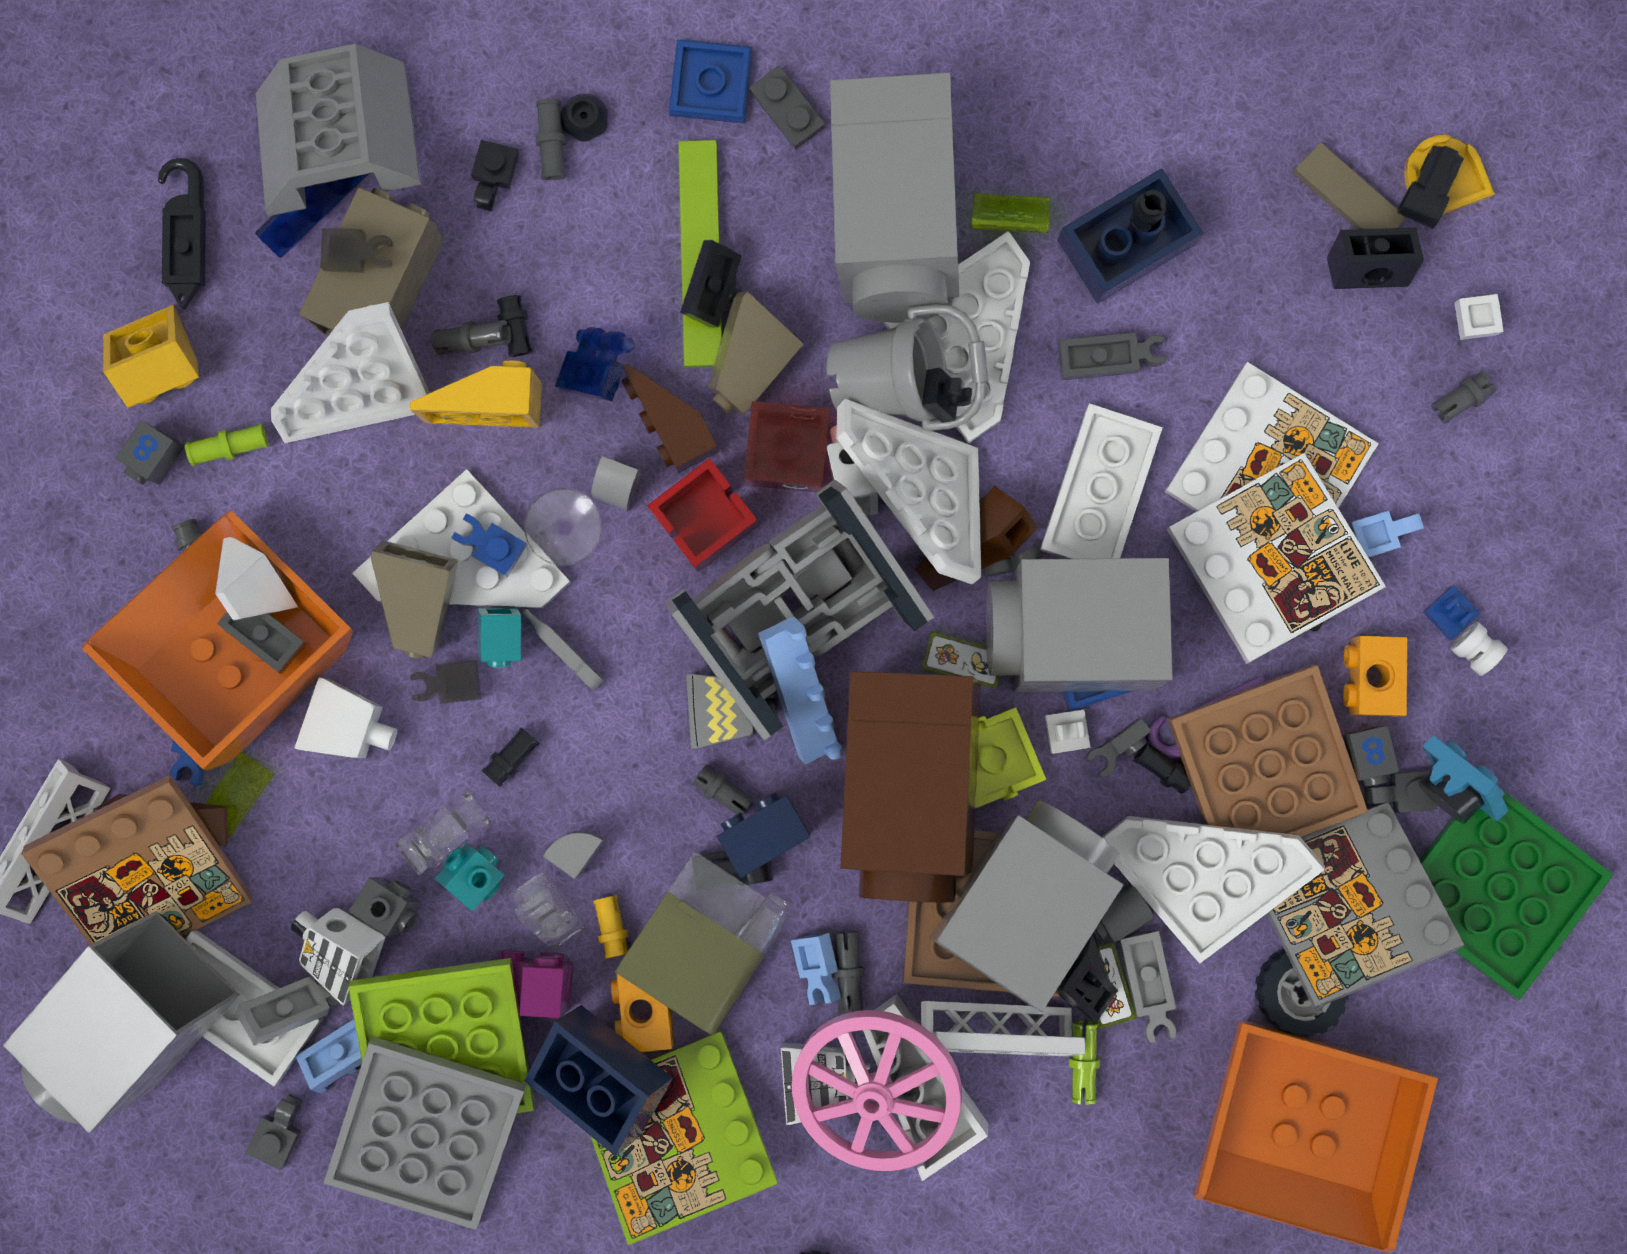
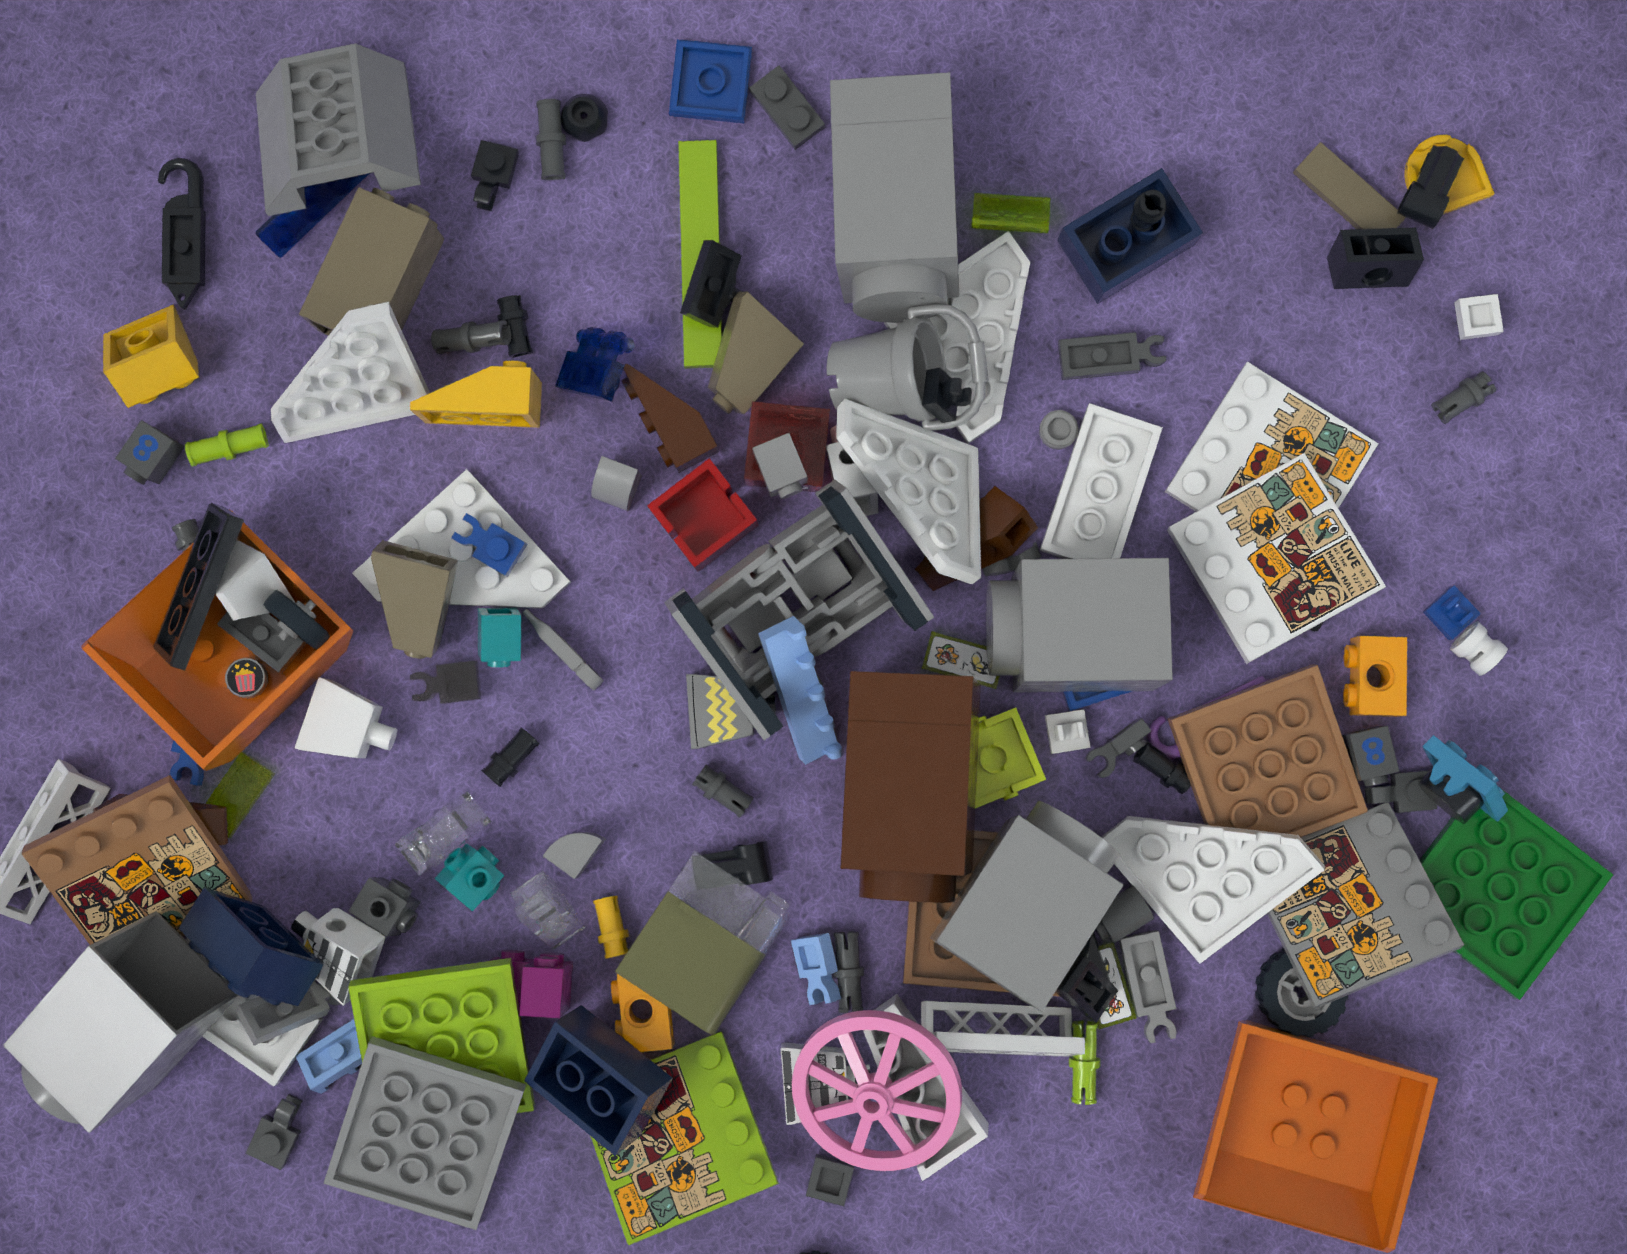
clear smoke plate [320,228,393,273] -> none
clear dish [524,488,602,566] -> none
dark blue brick [717,792,810,878] -> none
light blue plate [1348,511,1424,558] -> none
none -> black tile [153,503,244,671]
none -> dark blue brick [179,887,324,1006]
none -> tile [225,658,268,699]
none -> black wheel [263,590,330,650]
none -> light grey brick [752,433,808,499]
none -> dark grey plate [806,1154,854,1206]
none -> light grey tile [1039,410,1078,450]

